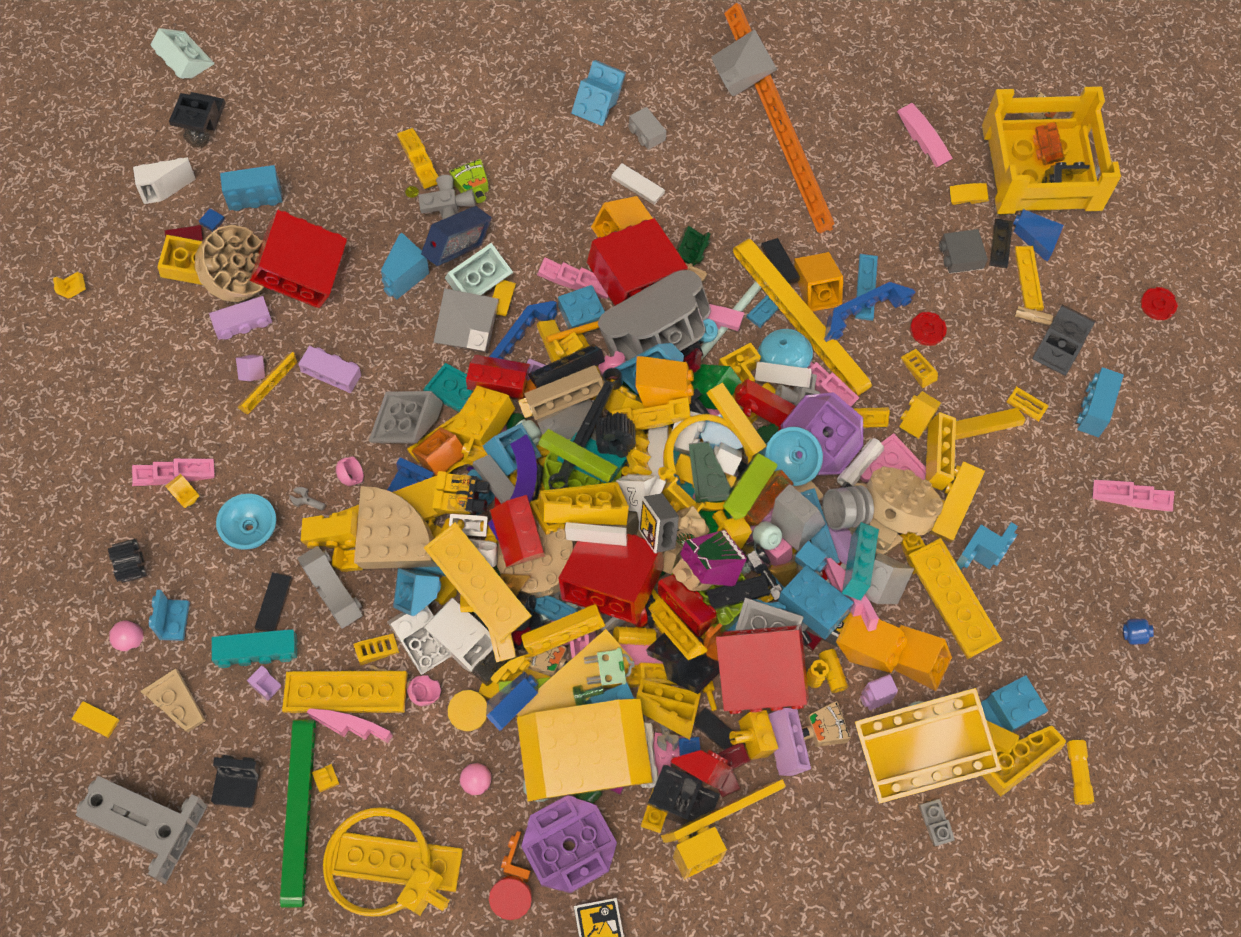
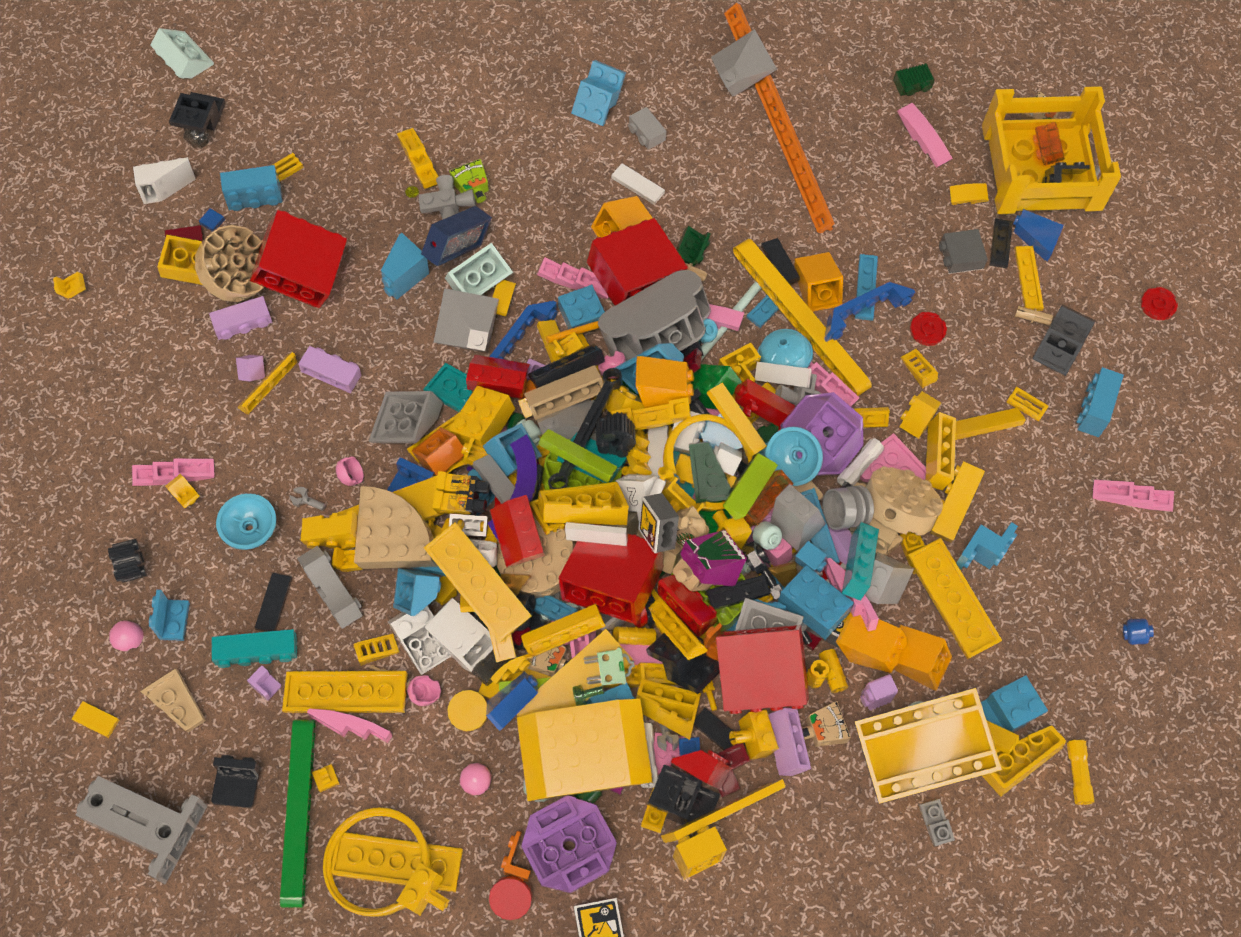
none -> yellow tile [273,153,304,182]
none -> dark green brick [893,63,935,96]

